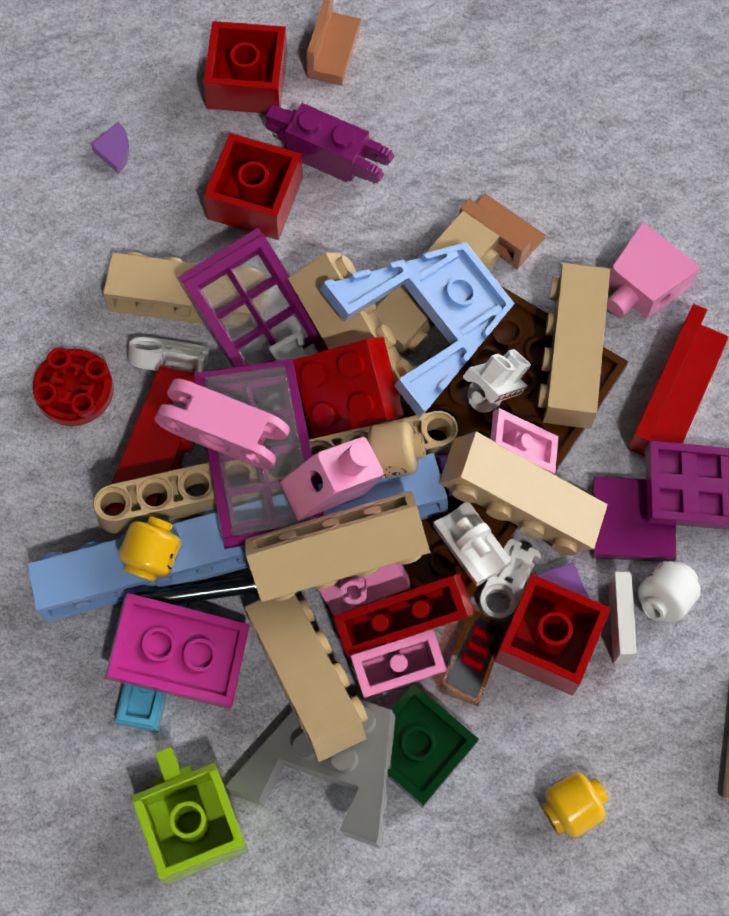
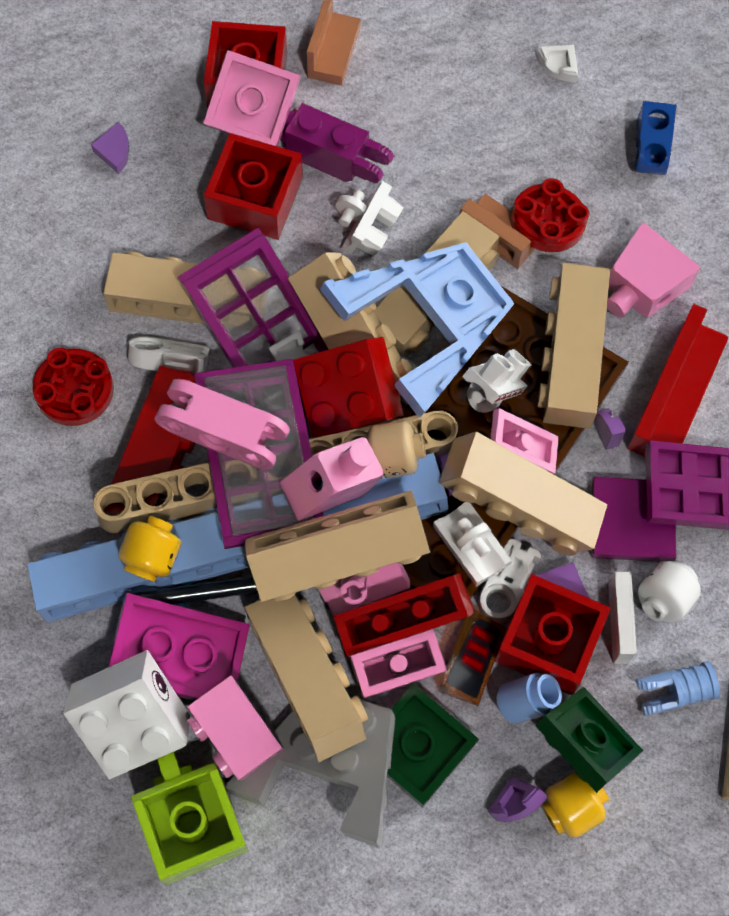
none -> white brick [63,650,191,780]
none -> bright pink brick [187,675,284,781]
none -> bright pink plate [203,50,301,146]
none -> white hips [335,181,403,256]
none -> medium lavender tile [488,777,548,822]
none -> light blue brick [497,672,562,724]
none -> red tile [511,178,590,252]
none -> dark green plate [535,687,644,793]
none -> white tile [537,45,578,82]
none -> medium lavender tile [594,408,626,450]
none -> blue leg [635,101,677,175]
none -> light blue hinge [635,661,720,716]

